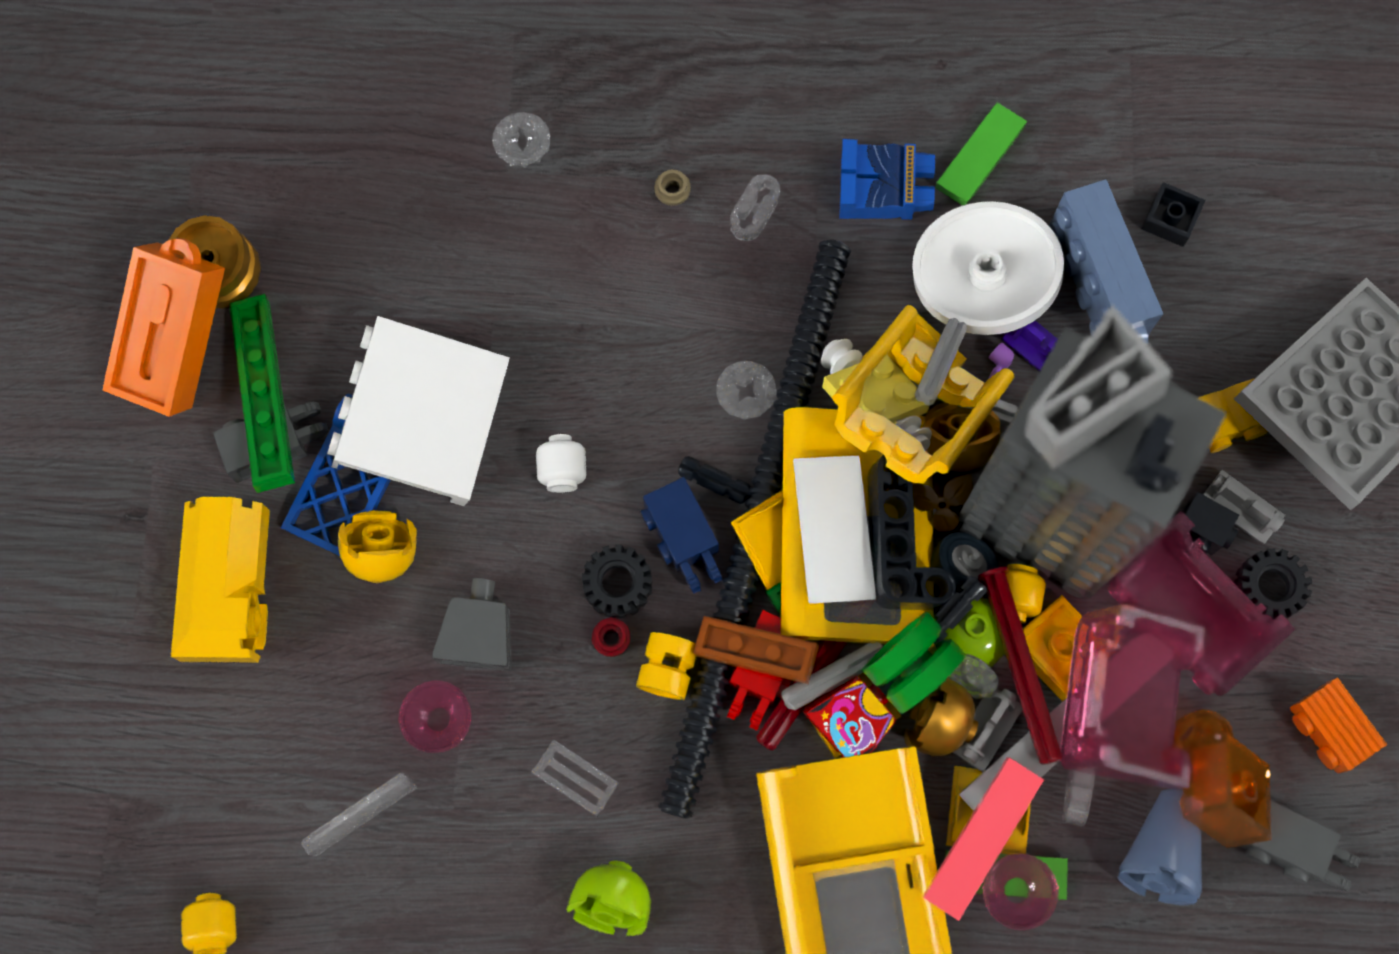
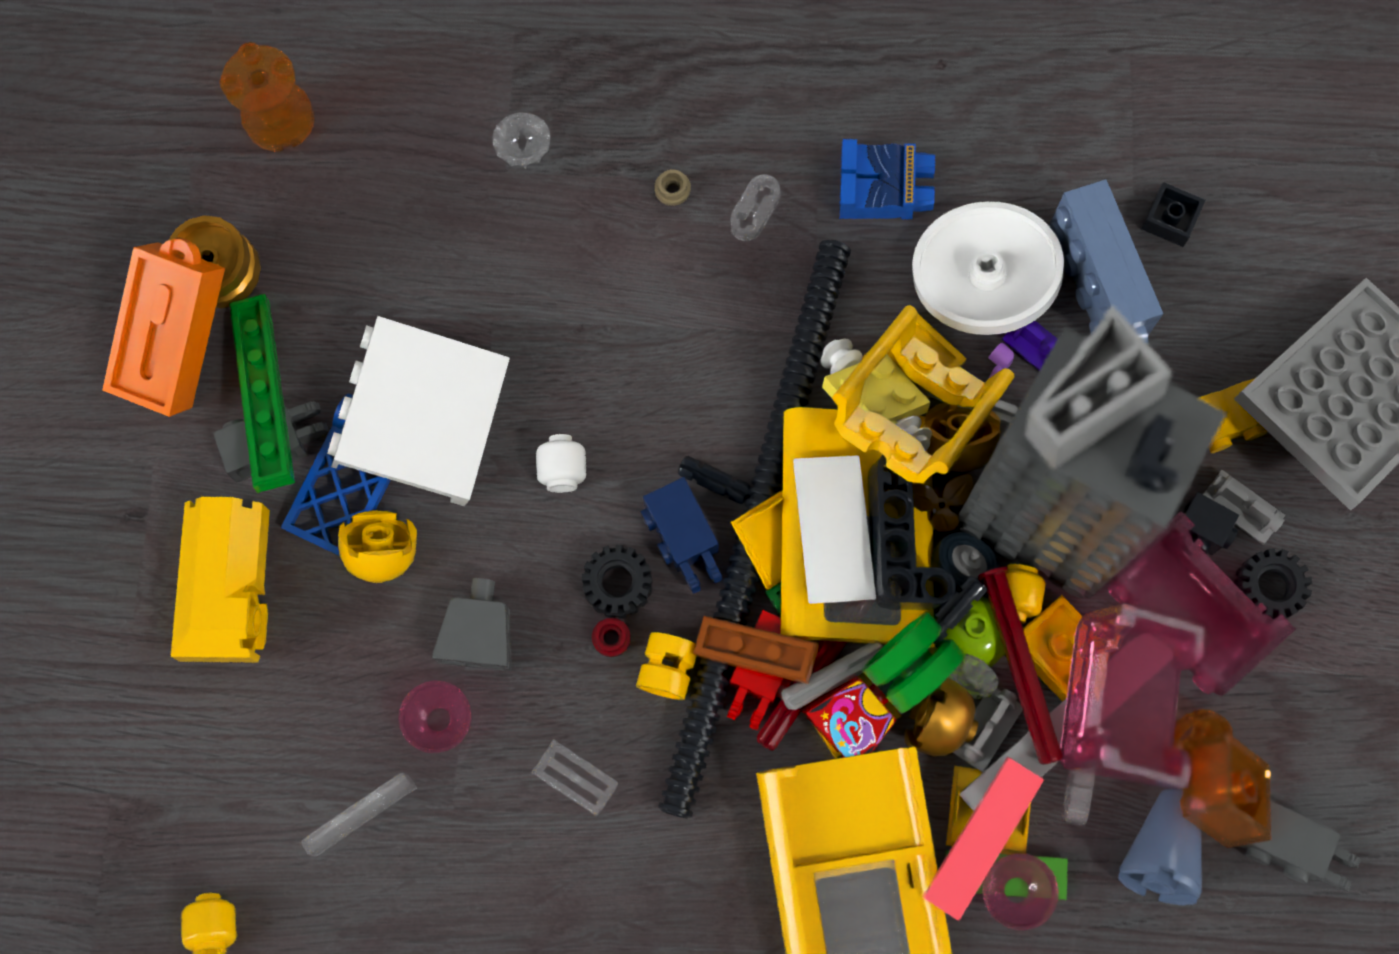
lime cylinder [567,861,651,936] -> none
clear gear [716,361,776,421] -> none
light grey axle [915,318,967,405] -> none
bright green tile [935,102,1027,206] -> none
orange brick [1290,677,1387,774] -> none
none -> clear orange piece [220,42,315,151]

